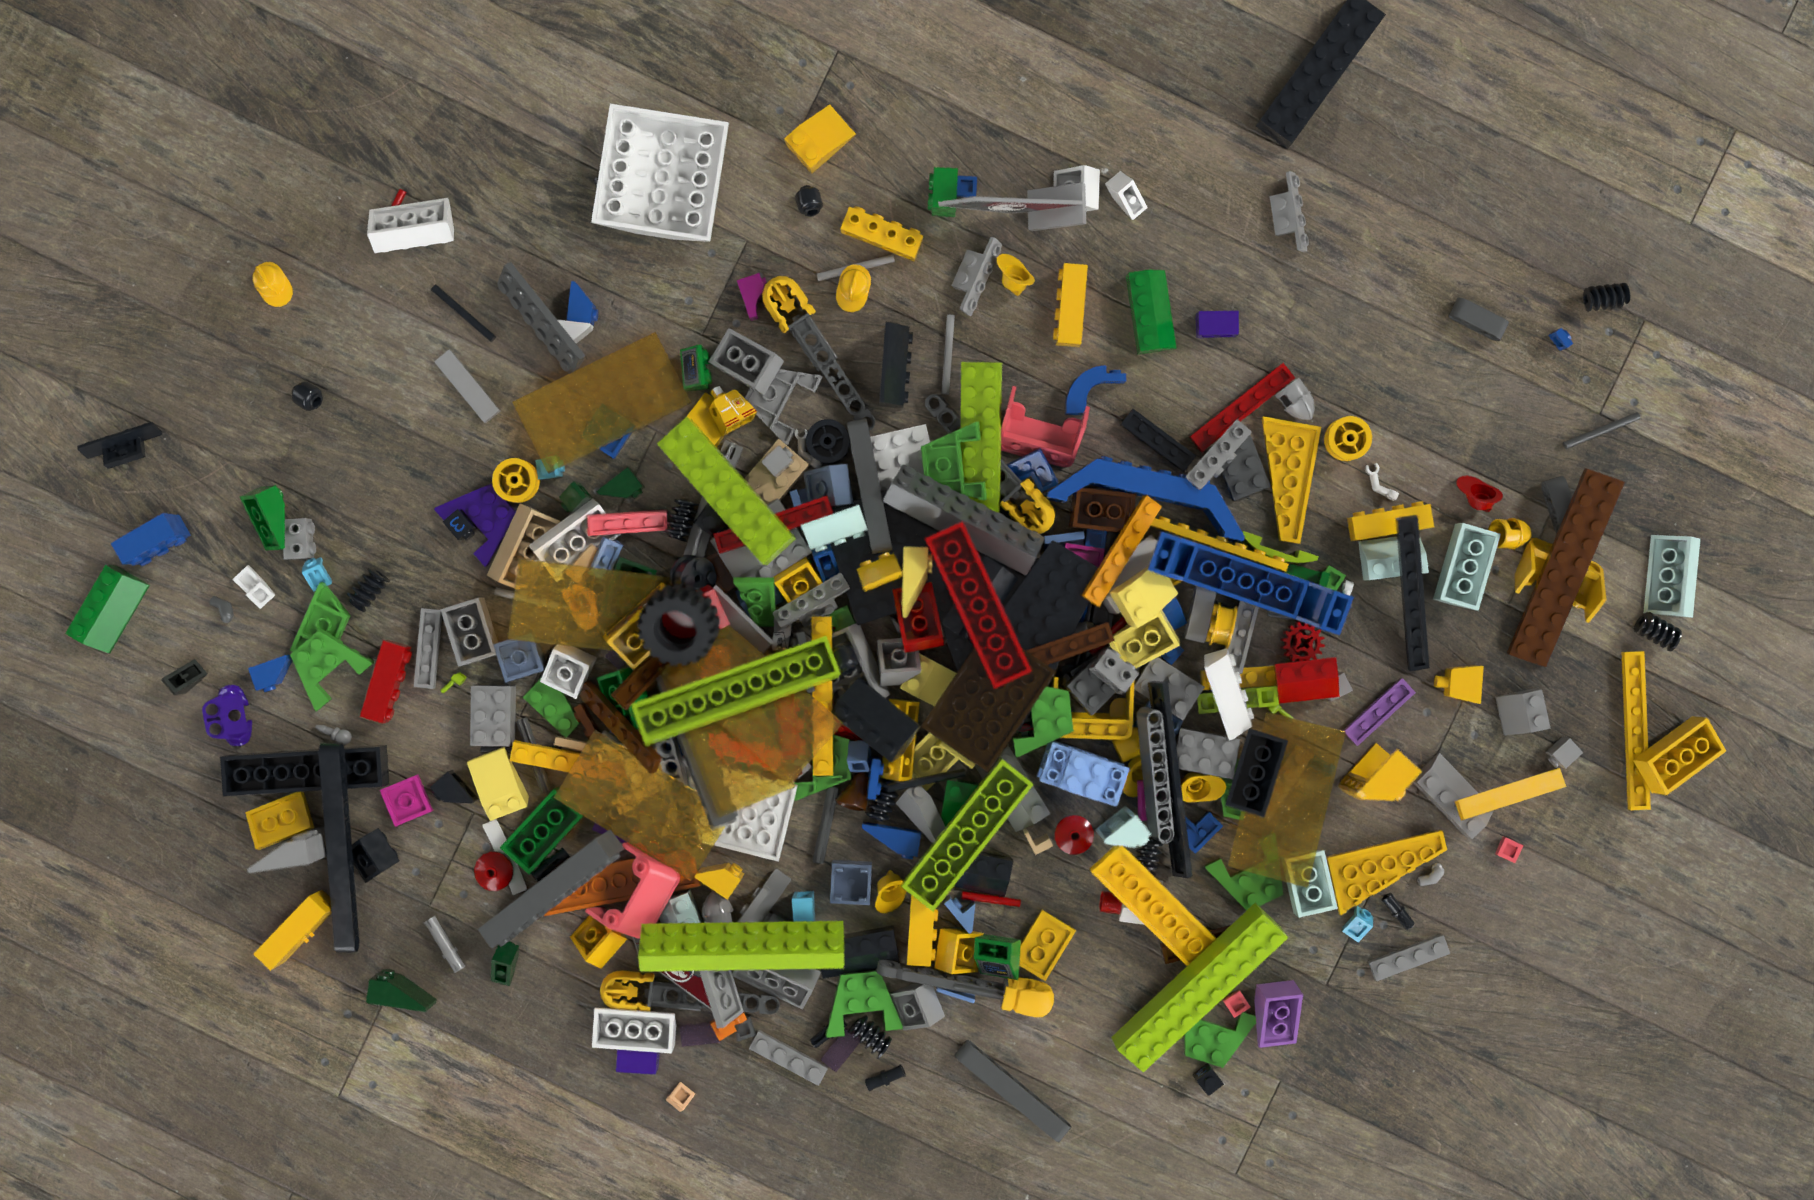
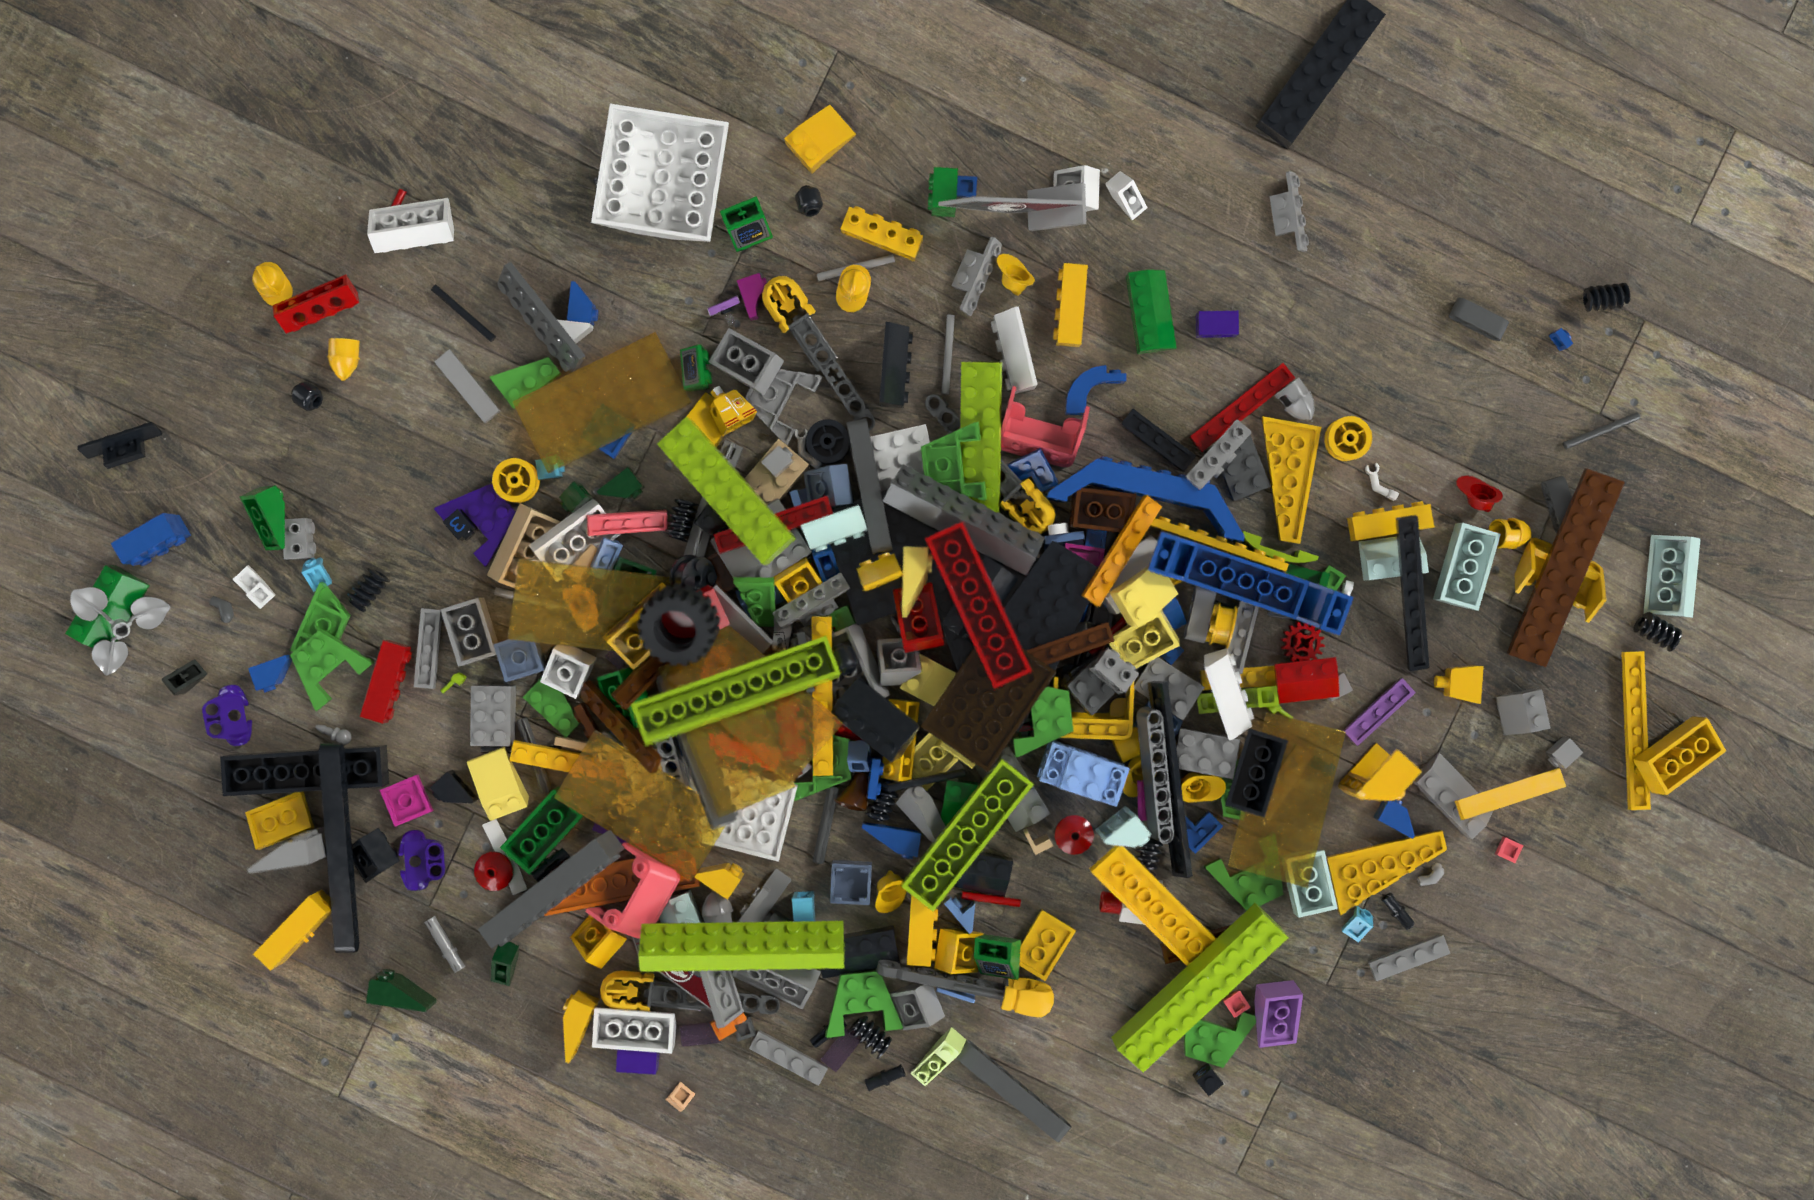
none -> light grey plant [70,587,170,676]
none -> red brick [273,274,359,334]
none -> yellow helmet [327,338,360,381]
none -> dark purple piece [399,830,445,891]
none -> bright green wing [490,357,562,409]
none -> yellow slope [563,990,600,1063]
none -> medium lavender piece [707,295,740,326]
none -> green slope [720,196,773,253]
none -> yellowish green slope [910,1027,966,1086]
none -> white slope [991,306,1038,394]
none -> white beam [1048,523,1069,535]
none -> blue slope [1373,799,1415,839]

